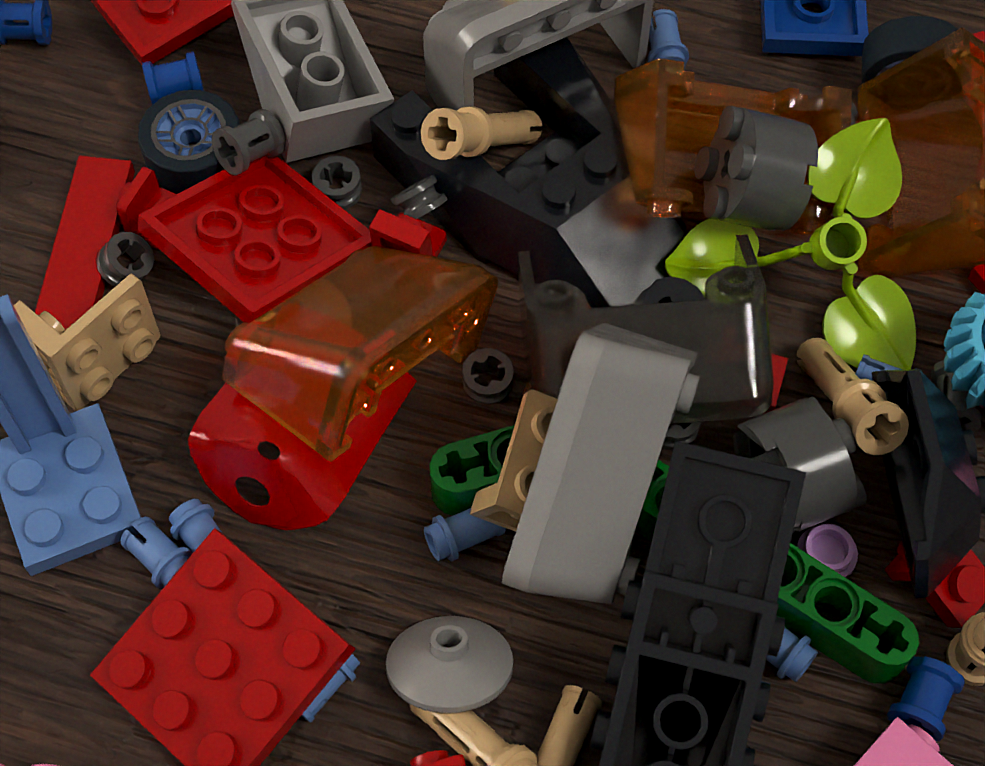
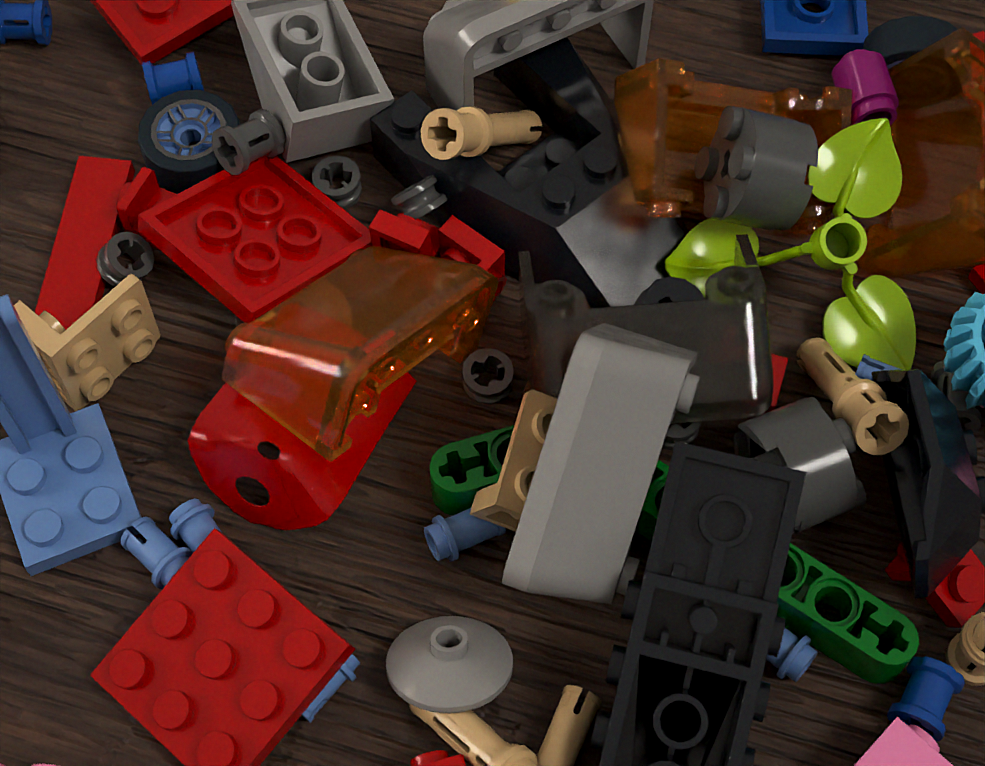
medium blue pin [648,9,689,77] -> none
lavender plate [796,524,858,578] -> none
none -> red bracket [438,215,507,315]
none -> magenta brick [831,49,899,125]

